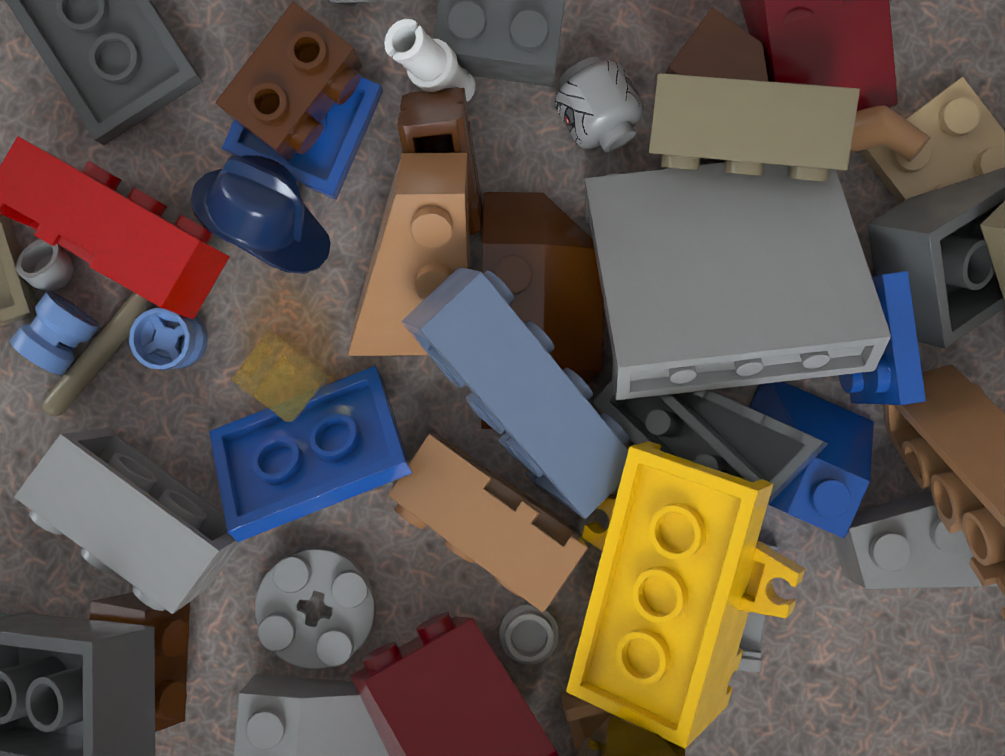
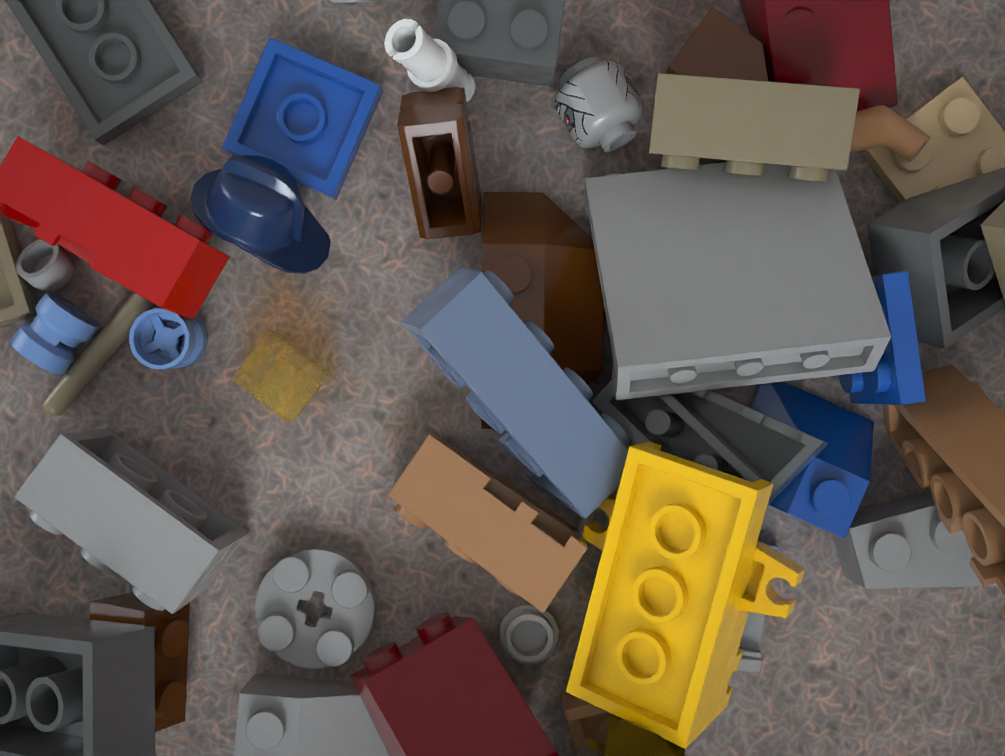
blue plate [209,365,412,542] -> none
reddish brown brick [215,1,363,162] -> none
medium nougat wedge [348,153,471,356] -> none

